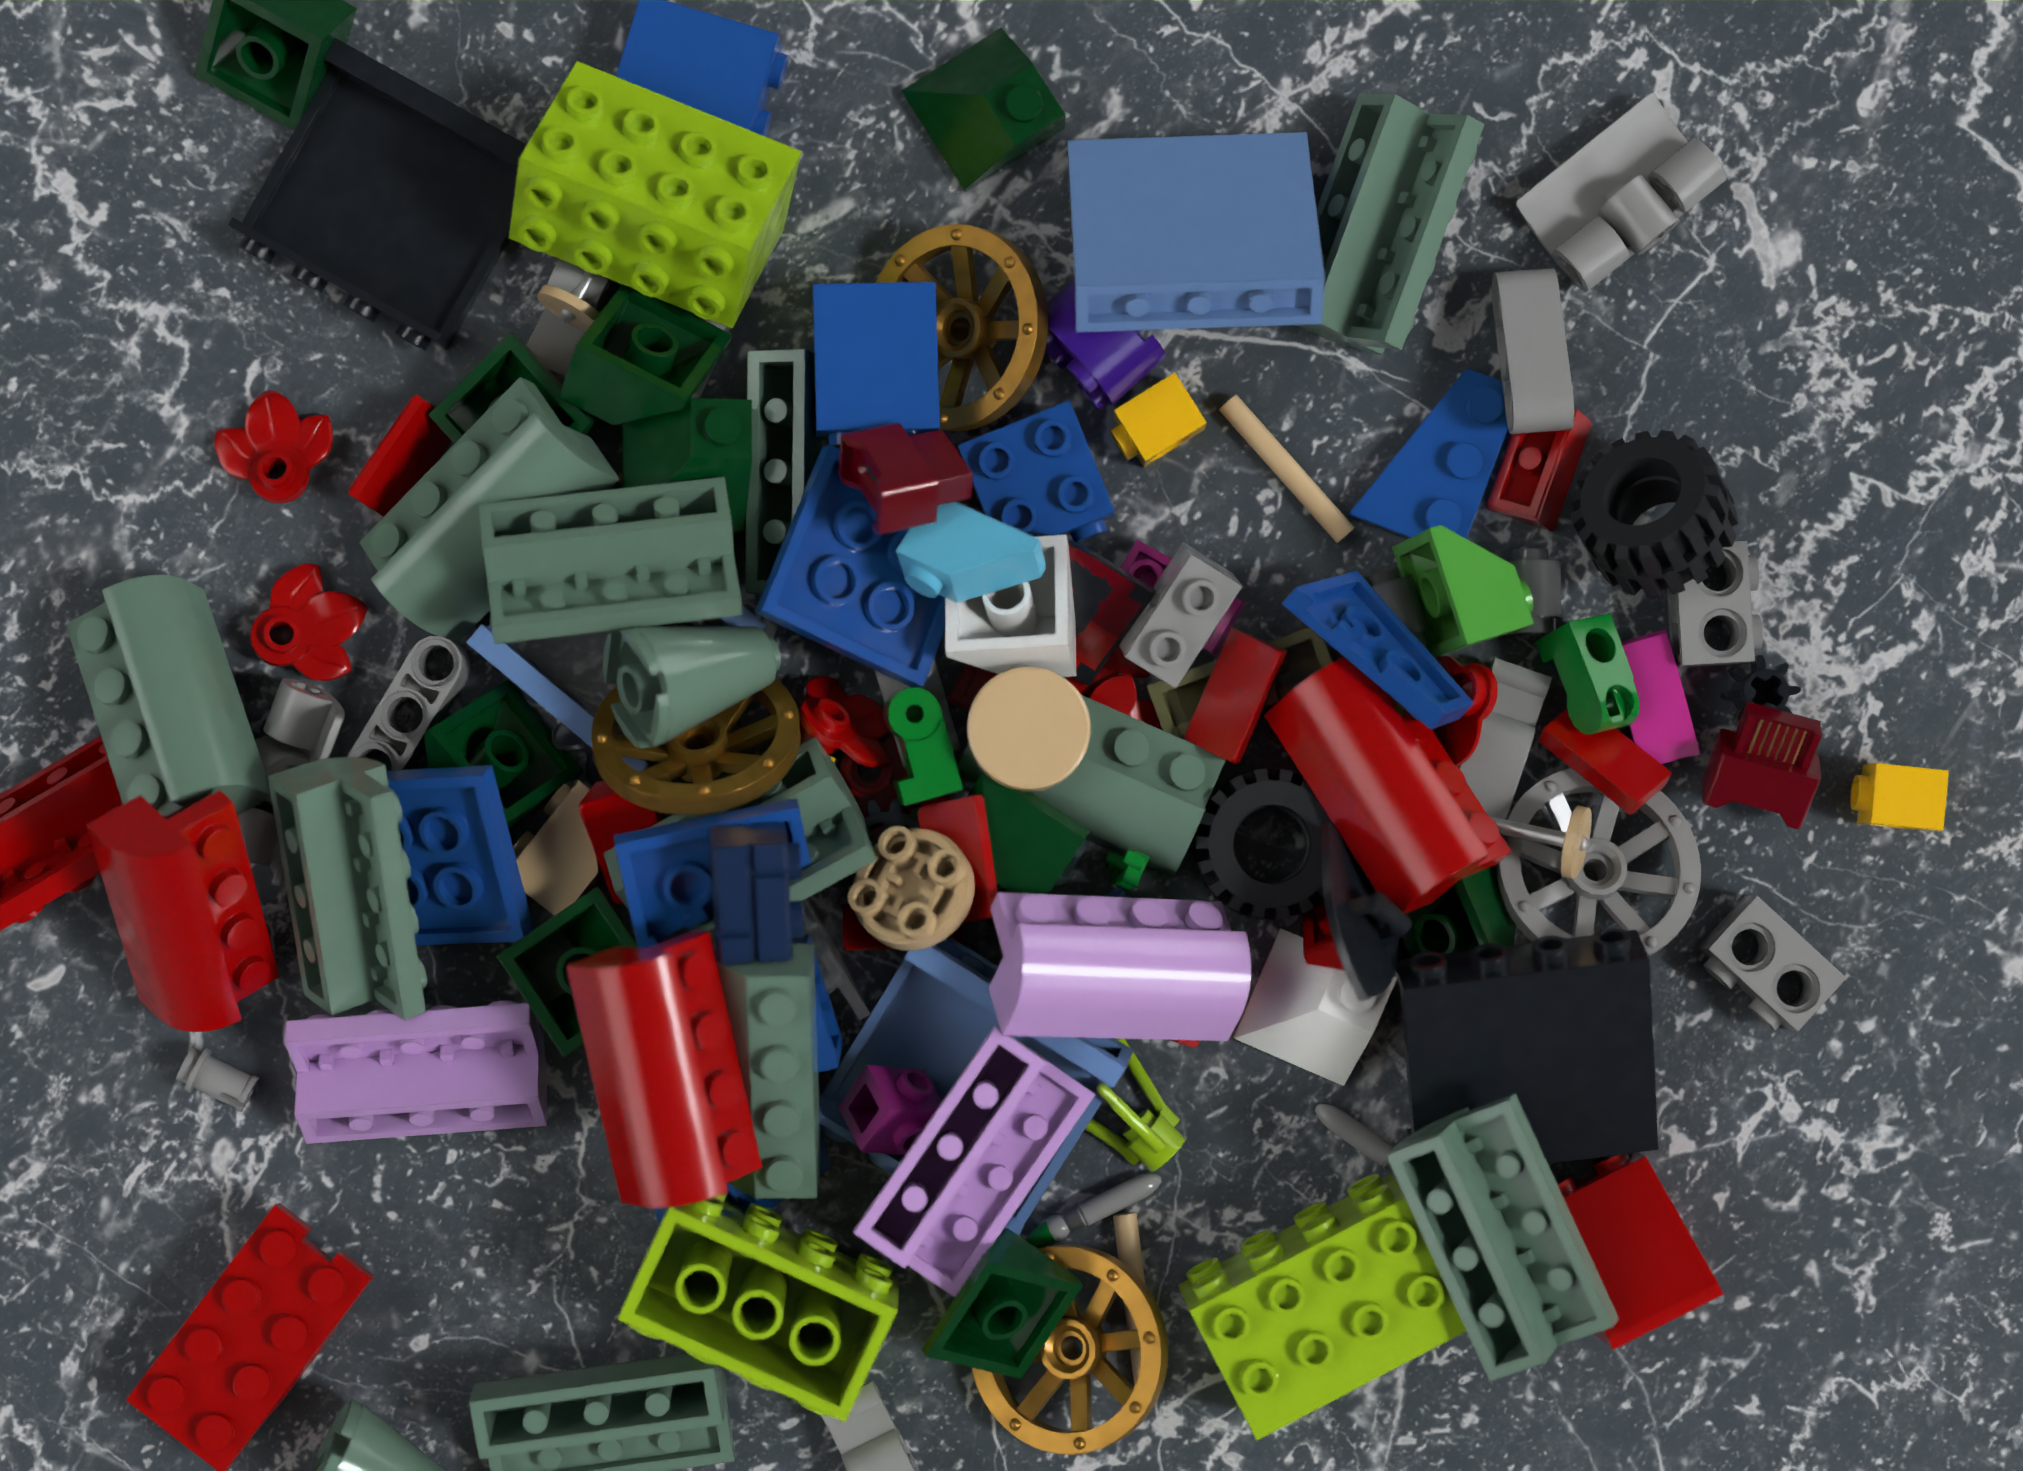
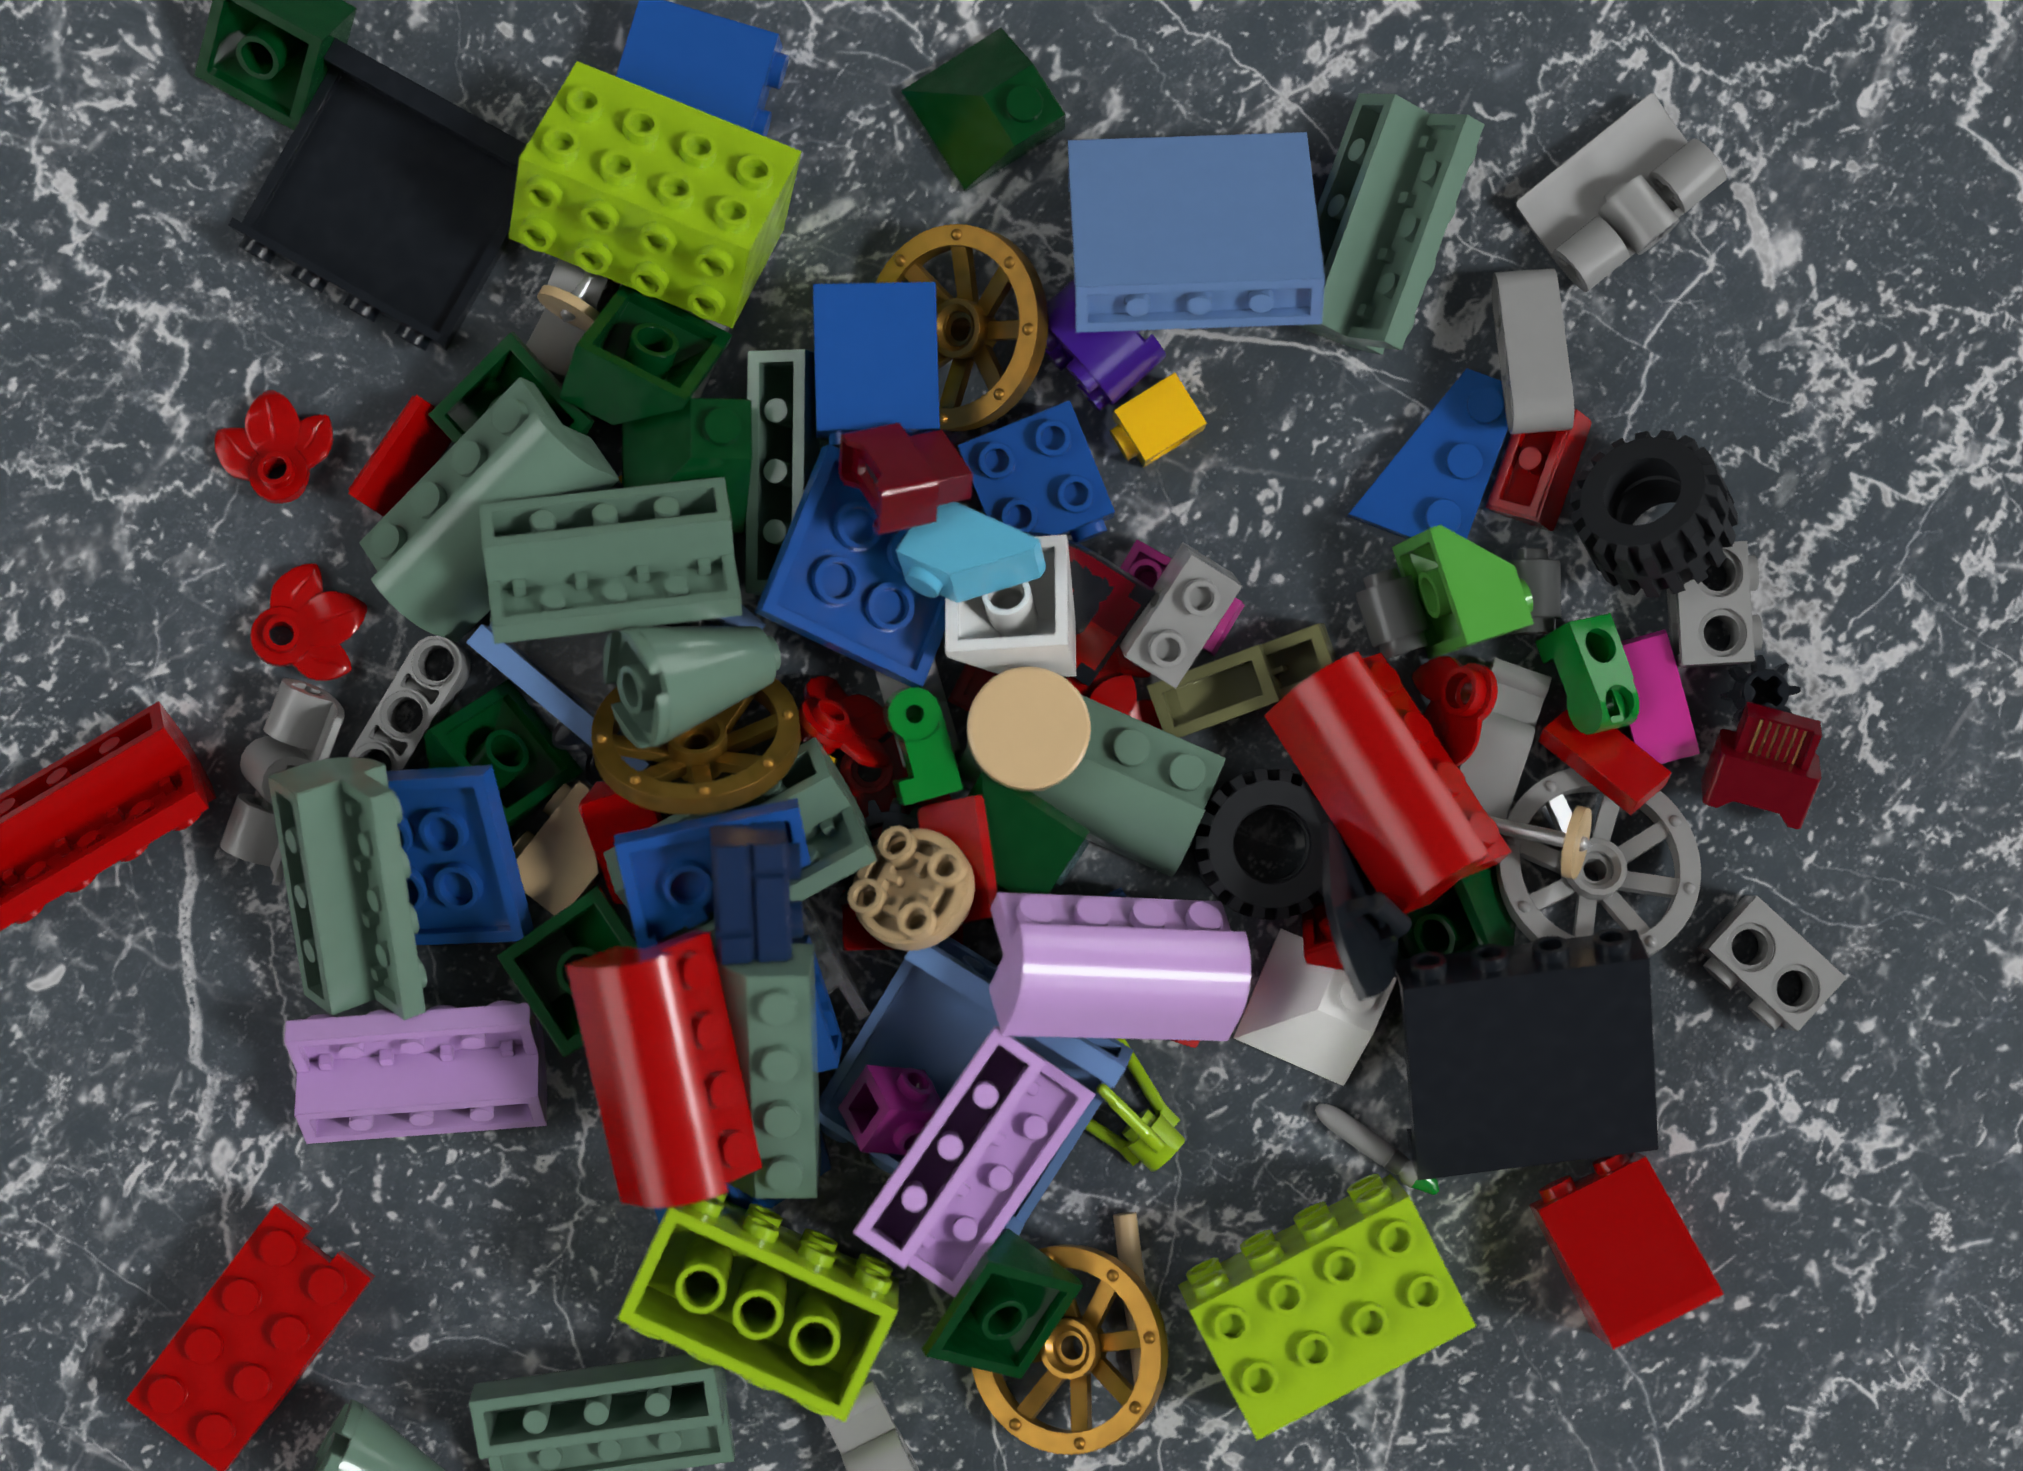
sand green brick [66,575,271,820] -> none
red brick [86,790,280,1032] -> none
light grey pin [176,1047,259,1112] -> none
light grey piece [1026,1173,1161,1246] -> none
green piece [1104,849,1150,891] -> none
red slope [1184,627,1287,764] -> none
tan bar [1219,394,1355,543] -> none
blue wing [1282,570,1474,729] -> none
sand green brick [1386,1094,1619,1381] -> none
yellow brick [1850,763,1949,831] -> none

